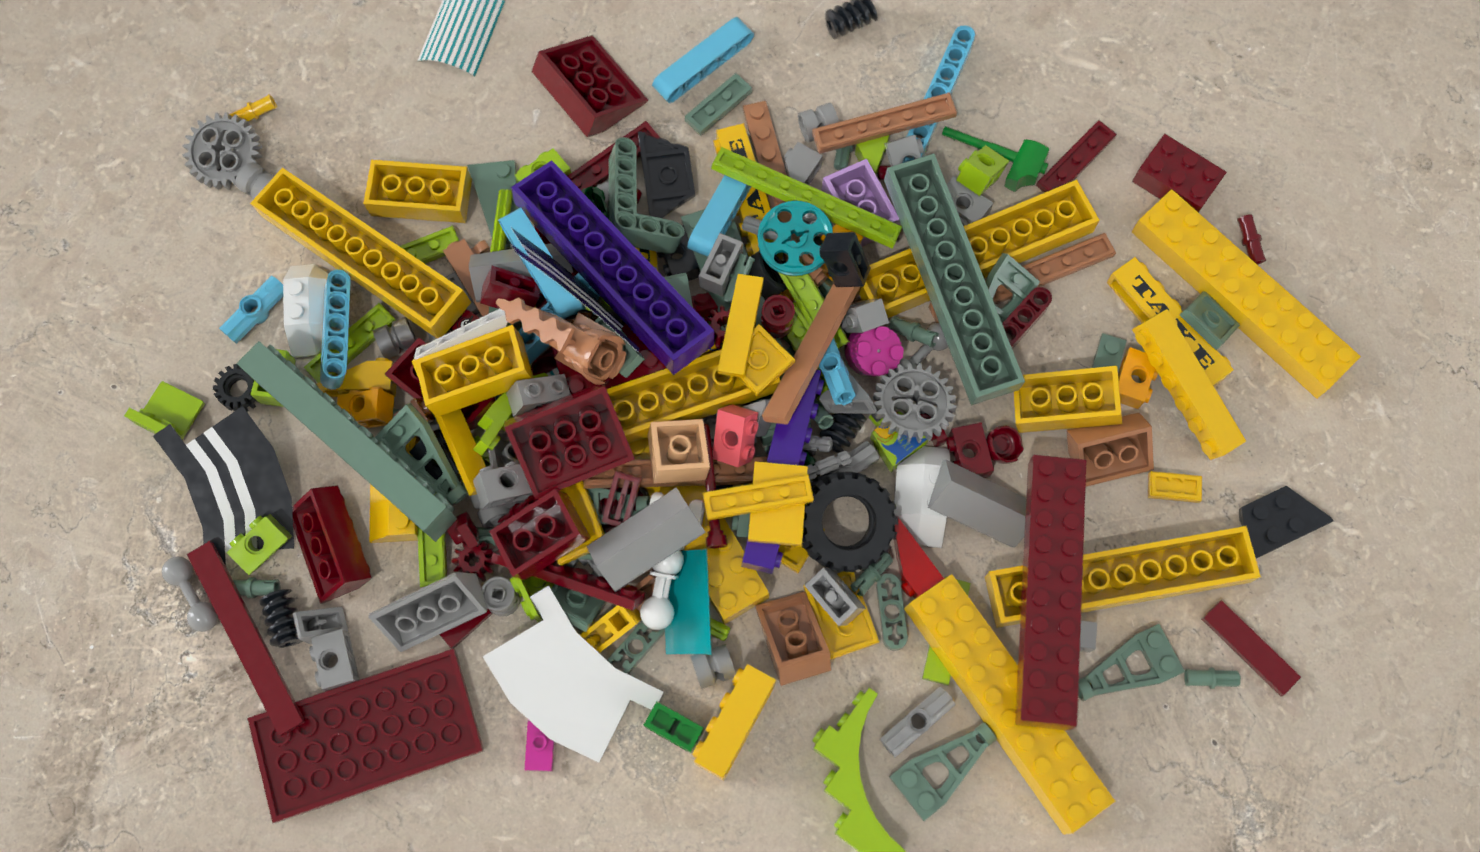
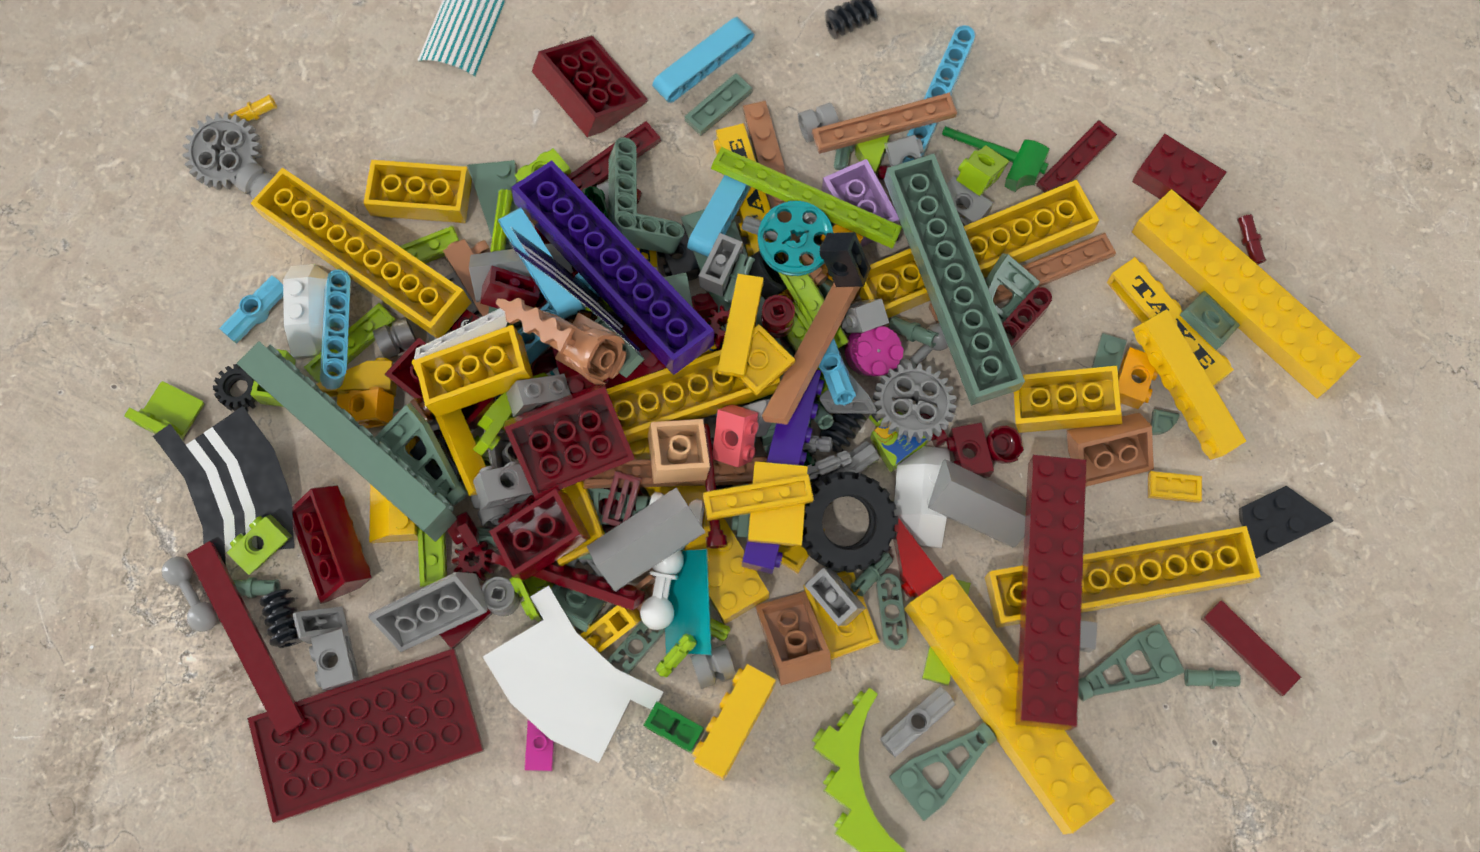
black wing [638,131,695,218] -> none
light grey slope [784,142,823,185] -> none
none -> lime axle [655,634,697,677]
none -> sand green tile [1150,409,1180,435]

